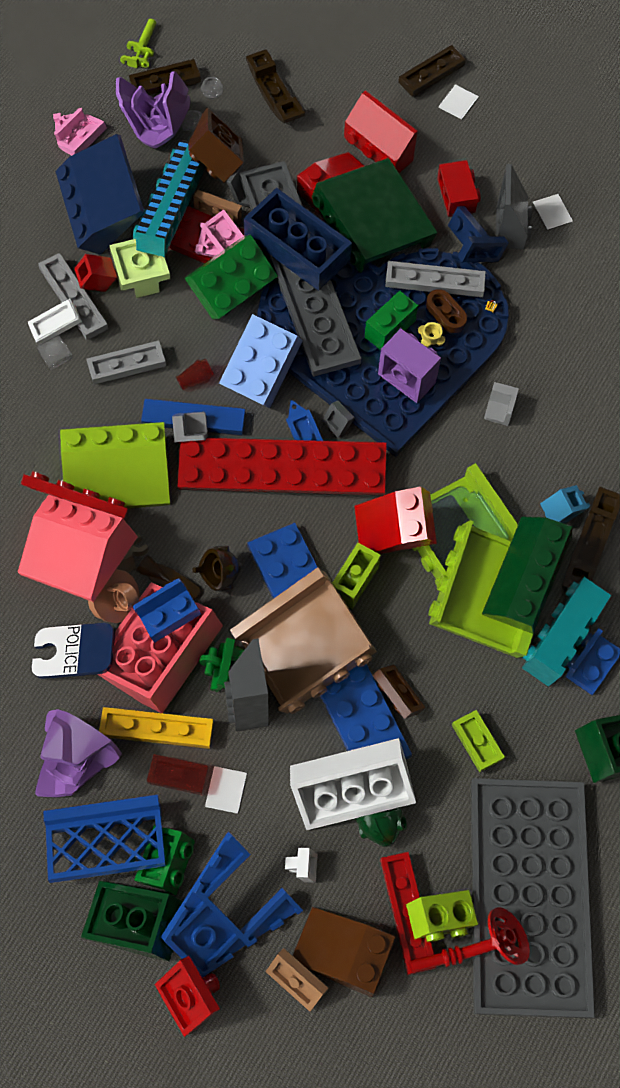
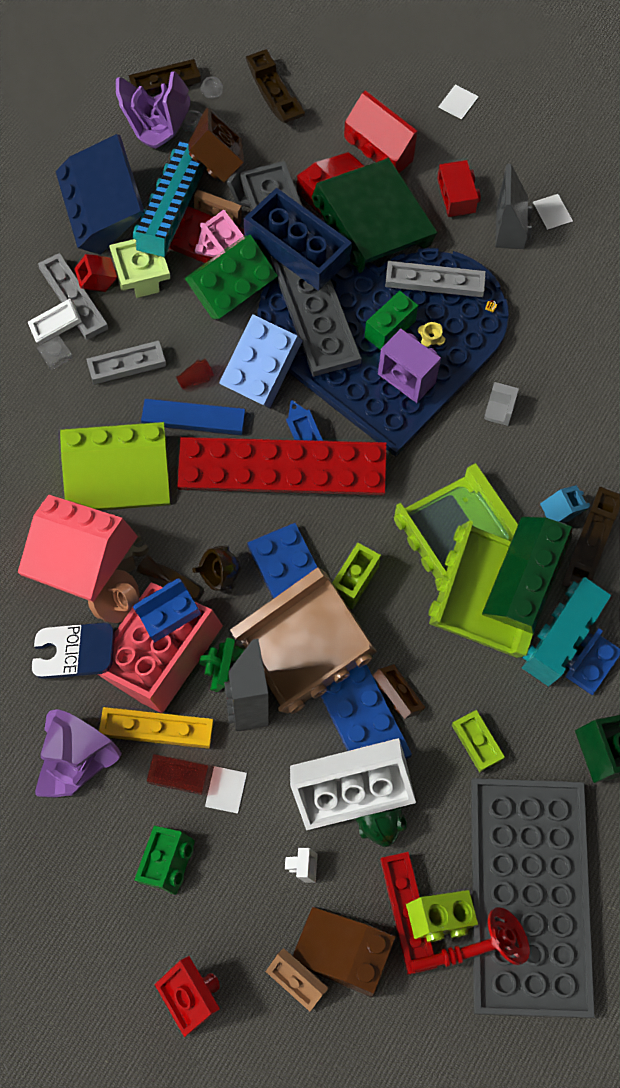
red plate [21,471,129,520] -> none
blue fence [43,795,166,883] -> none
bright pink slope [53,108,107,156] -> none
dark green slope [81,881,183,962] -> none
lime piece [120,18,156,68] -> none
blue wing [161,832,303,977] -> none
light grey panel [172,412,208,442] -> none
dark grey plate [322,401,355,438] -> none
red slope [354,486,437,554] -> none
dark brown plate [398,45,466,97] -> none
reddish brown plate [426,289,467,333] -> none
dark blue bracket [448,206,509,262] -> none

